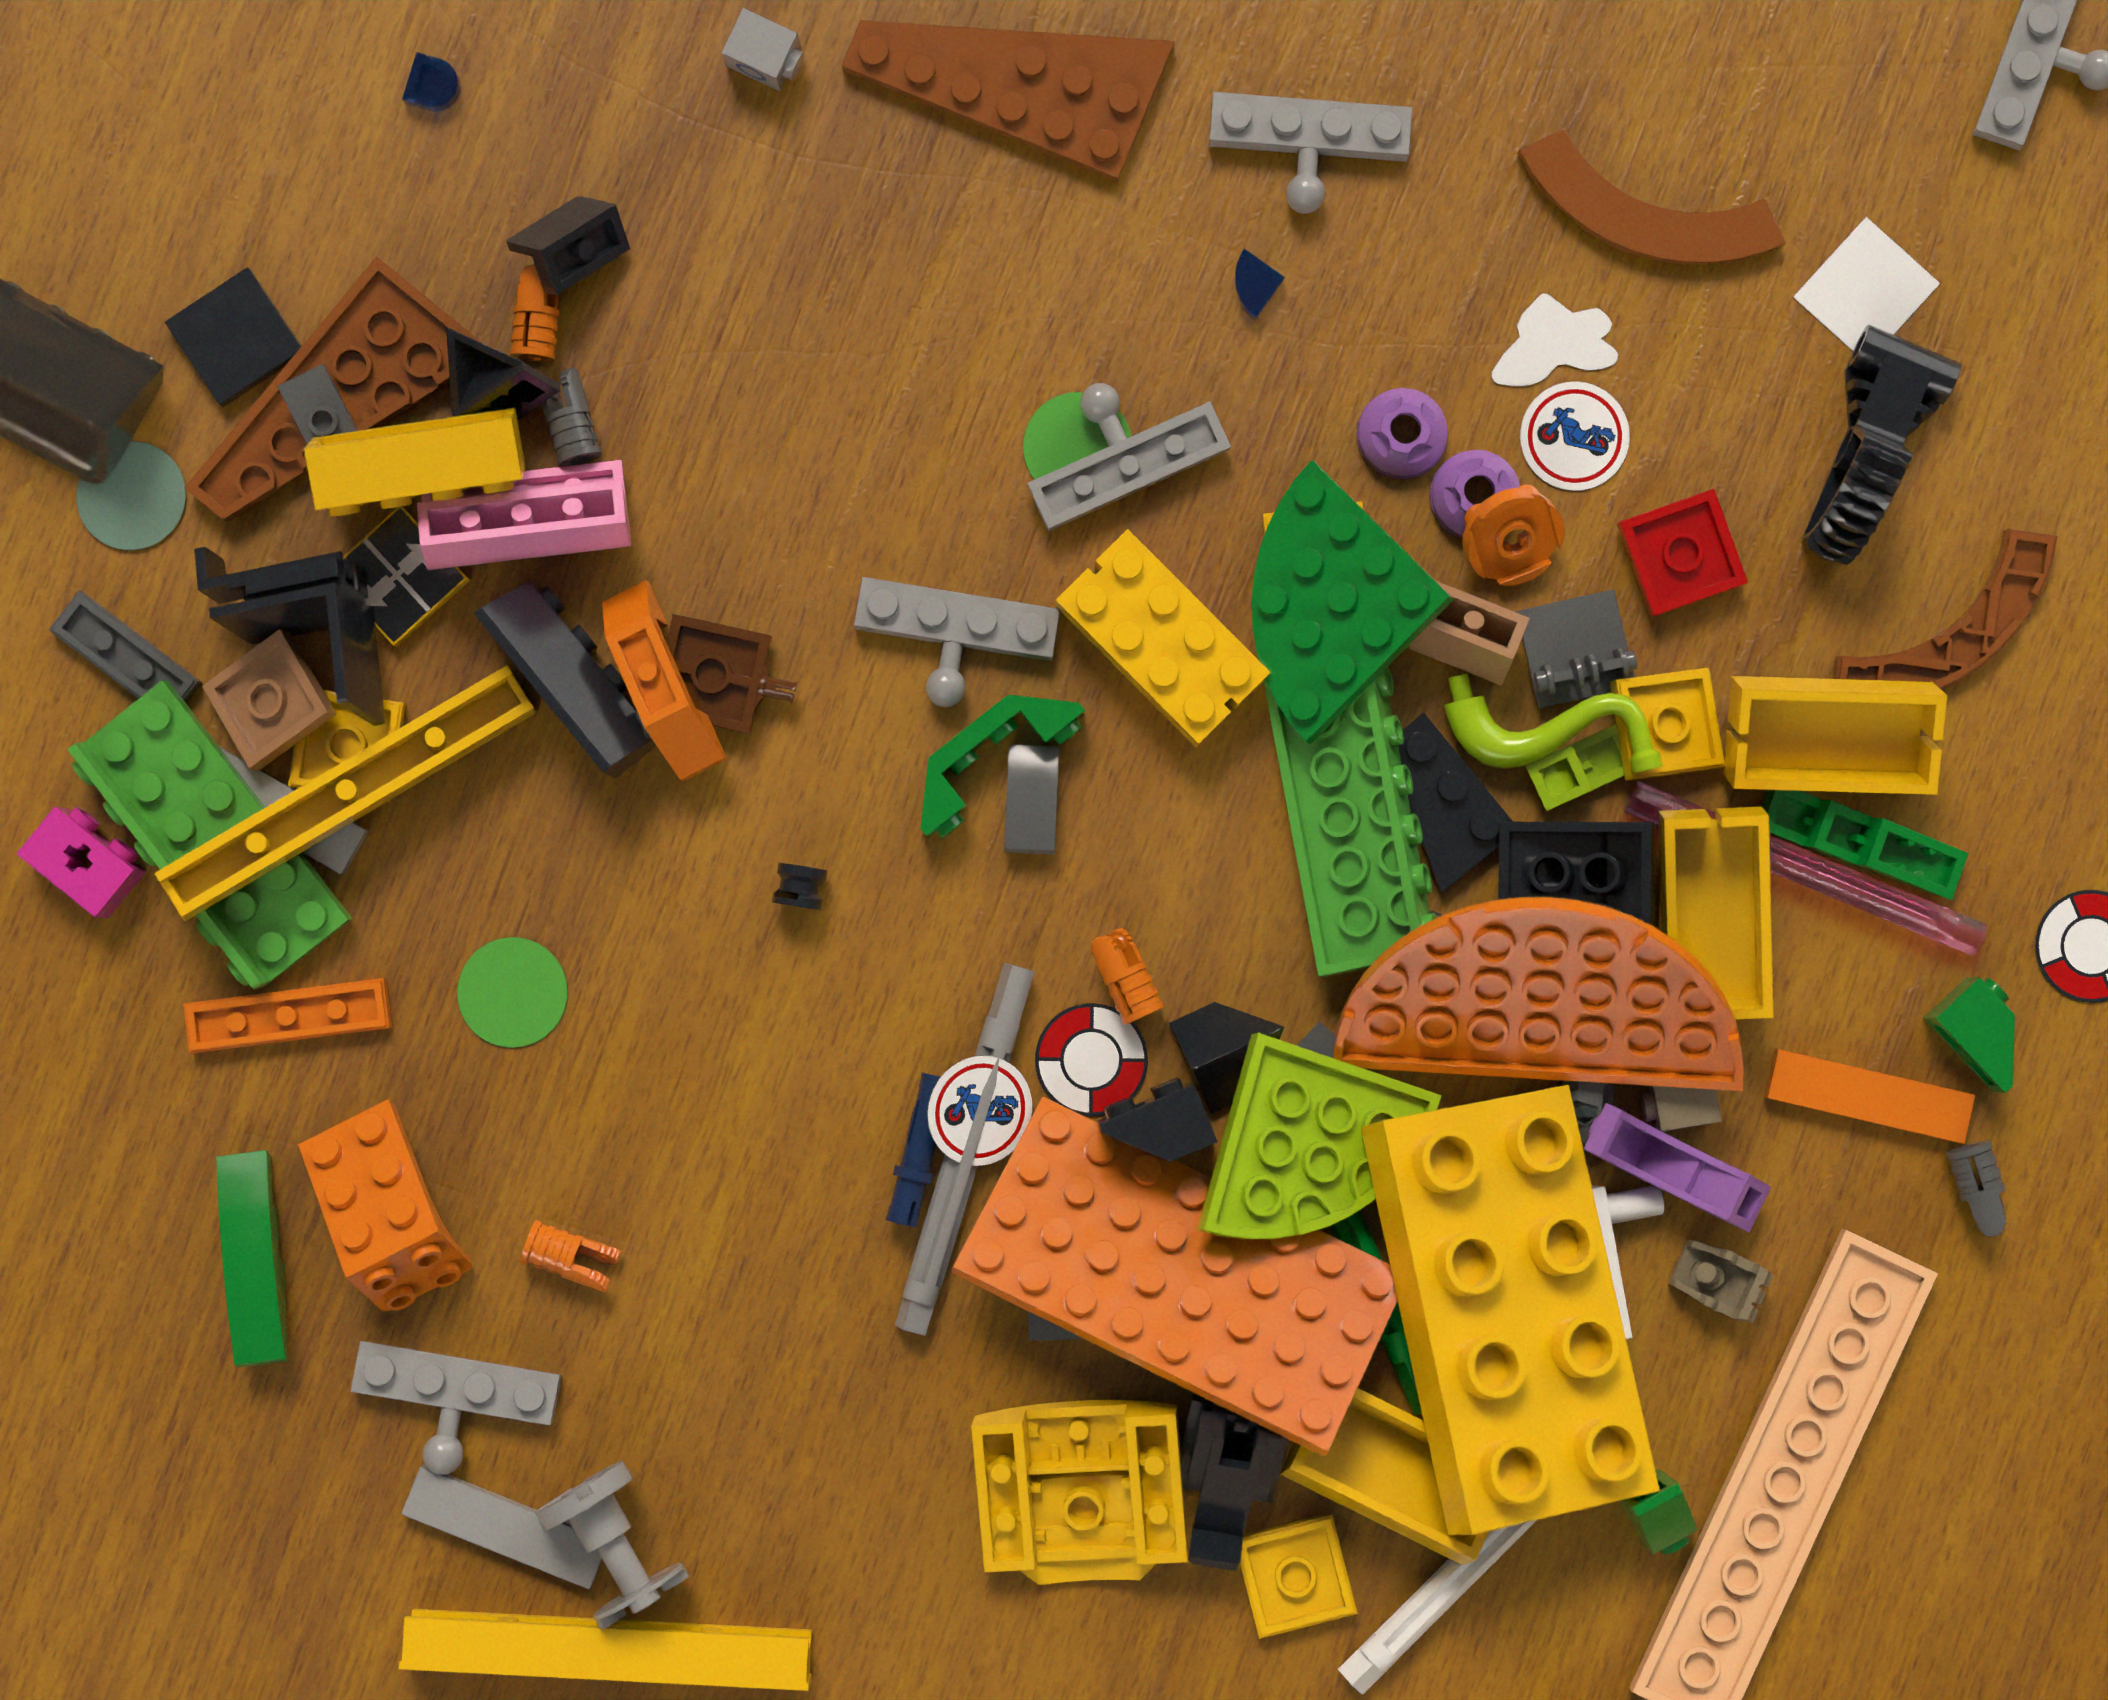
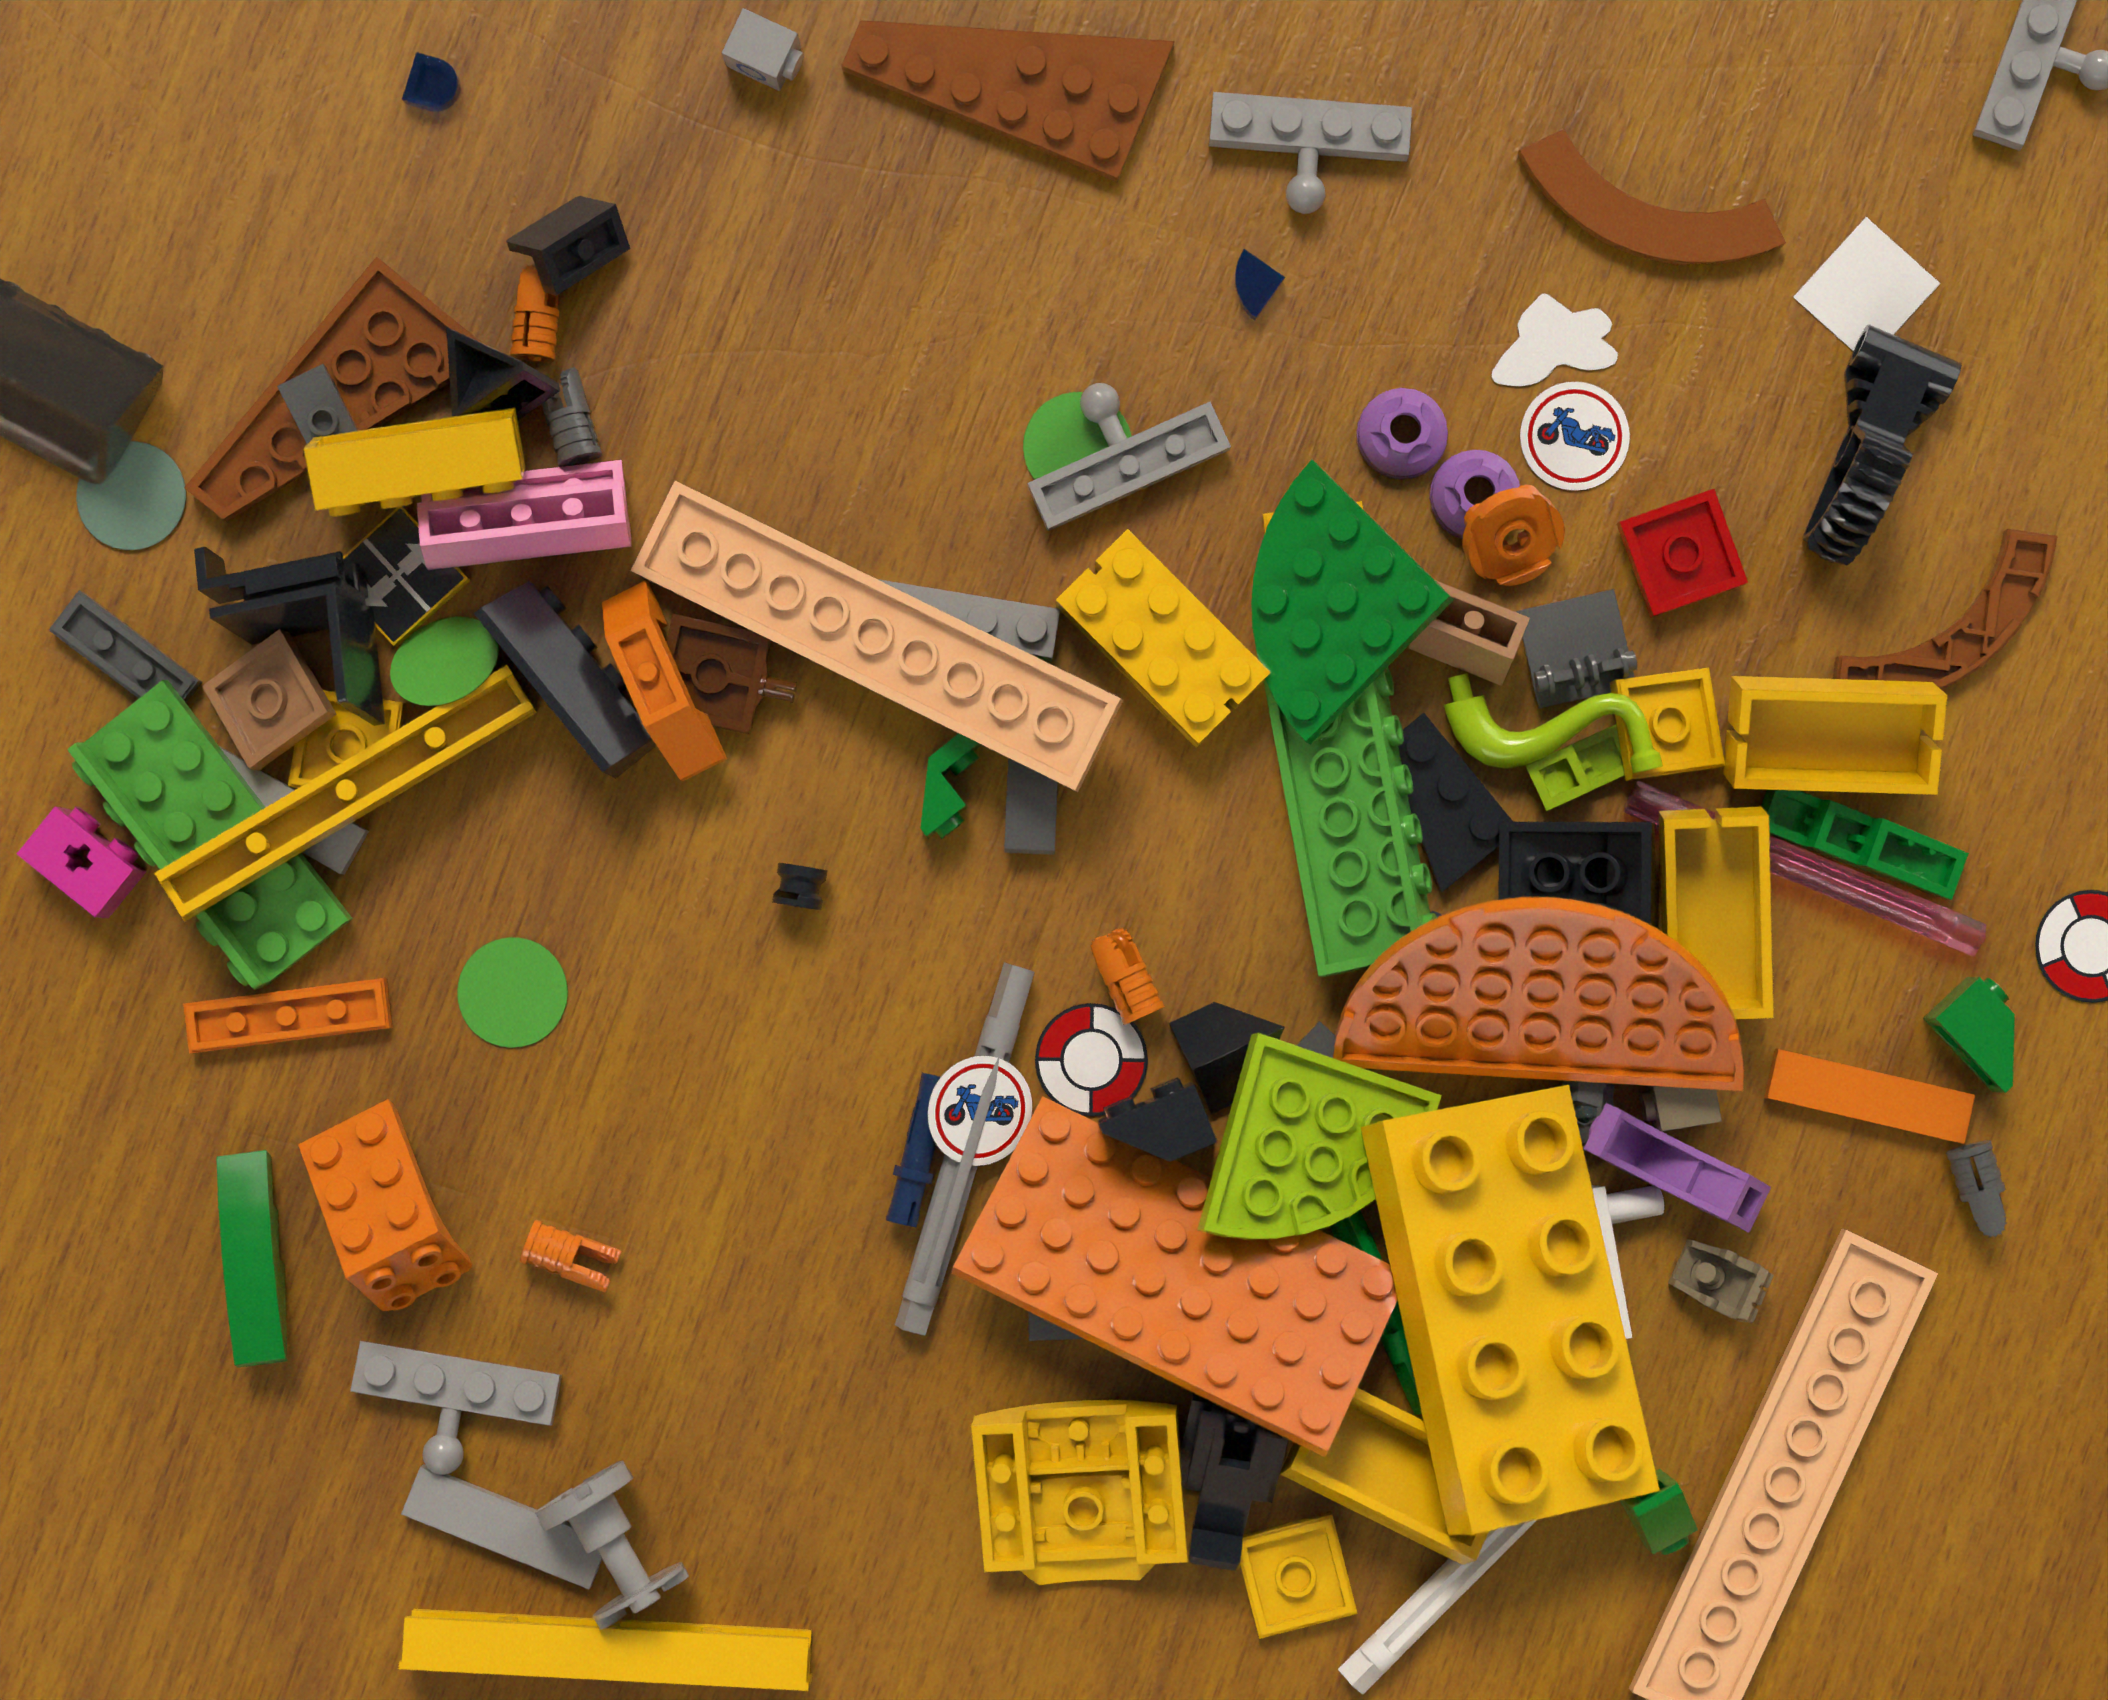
black tile [164,267,302,407] -> none
none -> bright green sticker [390,617,499,706]
none -> light nougat plate [631,481,1123,792]

